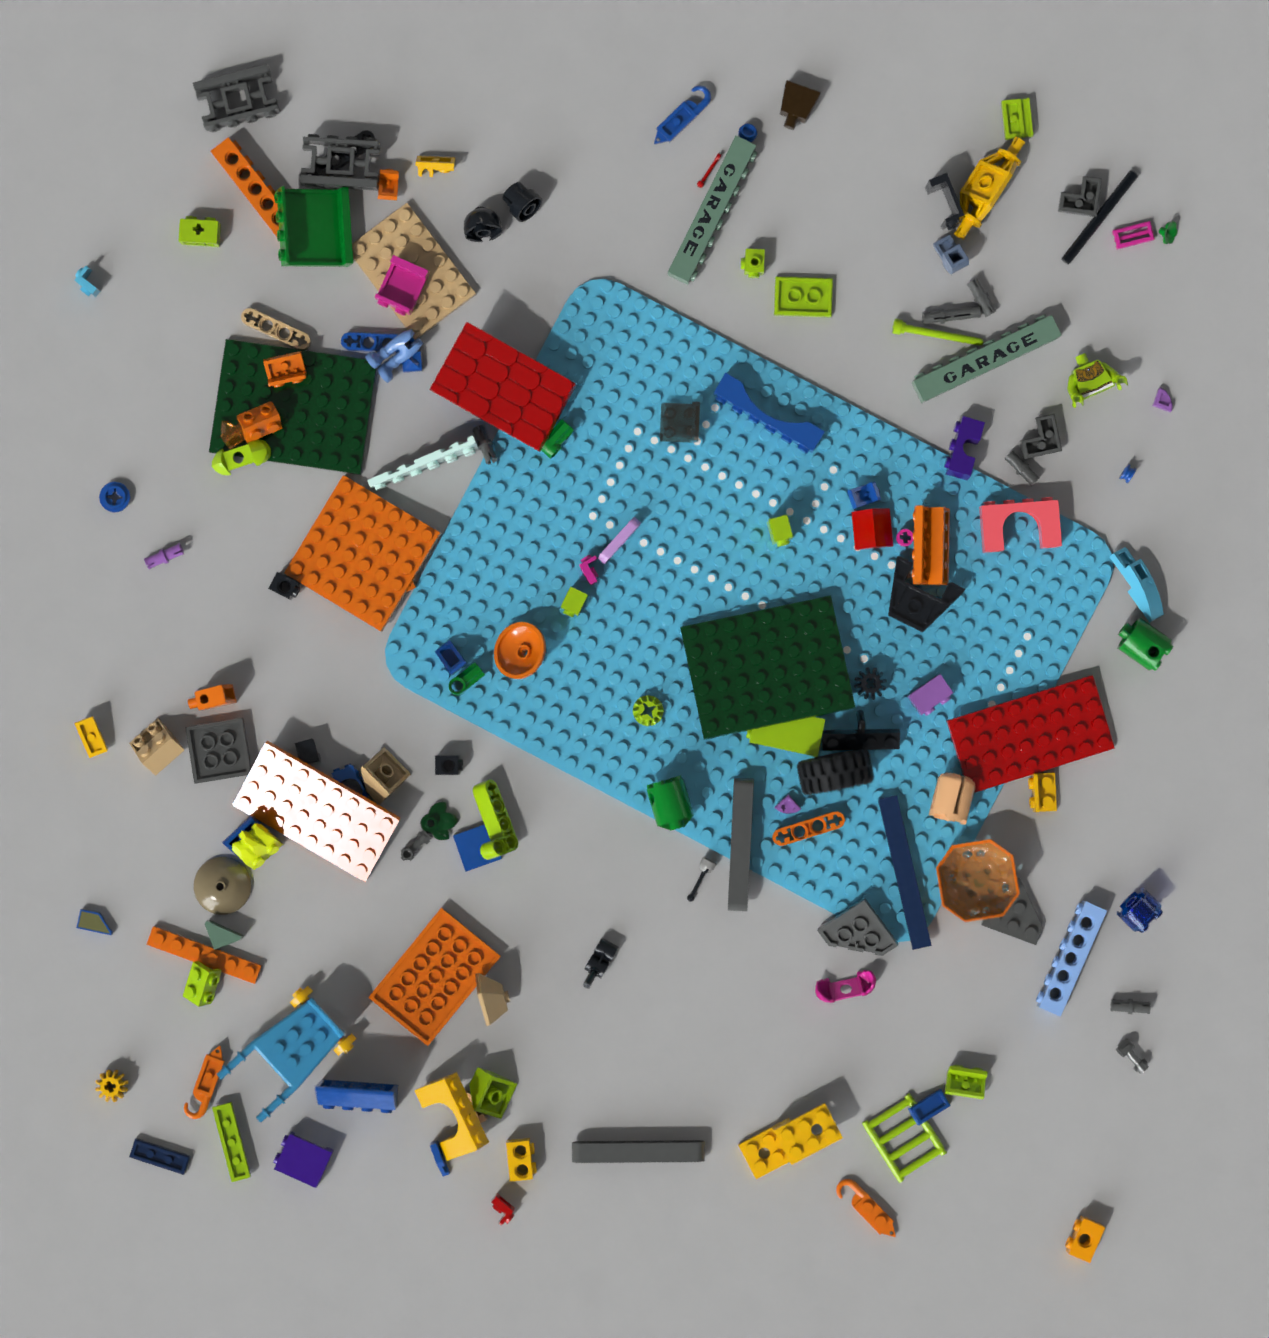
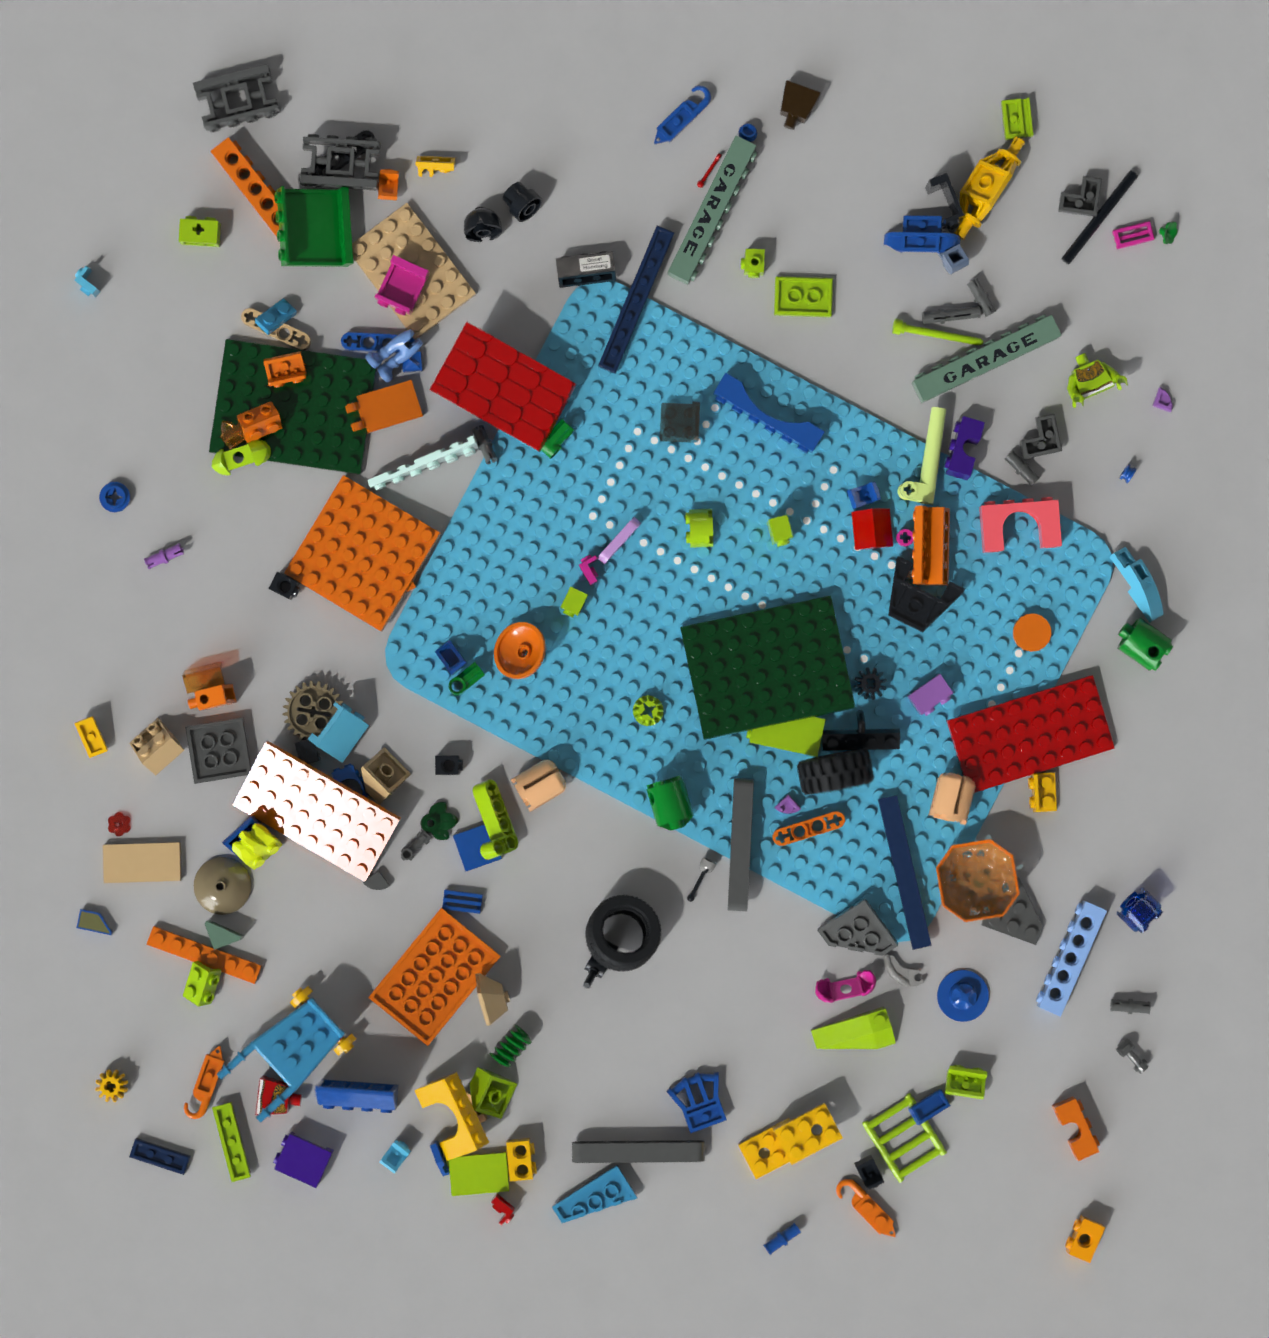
none -> tan tile [103,842,181,883]
none -> clear red plant [108,812,131,837]
none -> clear orange panel [182,662,225,694]
none -> dark azure plate [255,298,297,335]
none -> red torso [255,1076,302,1115]
none -> dark tan gear [282,681,344,740]
none -> medium azure panel [308,702,369,763]
none -> orange tile [345,380,423,433]
none -> dark grey tile [363,871,390,890]
none -> medium azure bracket [379,1140,411,1174]
none -> blue tile [442,890,483,914]
none -> lime tile [449,1152,509,1196]
none -> green piece [489,1025,532,1067]
none -> light nougat cylinder [511,759,566,812]
none -> dark azure wing [552,1165,638,1223]
none -> black brick [556,251,616,288]
none -> black tyre [585,895,661,972]
none -> dark blue tile [598,225,674,374]
none -> blue plate [666,1072,727,1133]
none -> lime cylinder [685,509,713,548]
none -> blue pin [763,1223,801,1255]
none -> lime wedge [811,1006,896,1049]
none -> black bracket [854,1155,884,1190]
none -> blue plate [884,215,961,253]
none -> light grey piece [884,954,924,986]
none -> yellowish green axle [897,407,946,505]
none -> blue hat [937,970,989,1022]
none -> orange tile [1013,613,1051,652]
none -> orange arch [1052,1096,1100,1161]

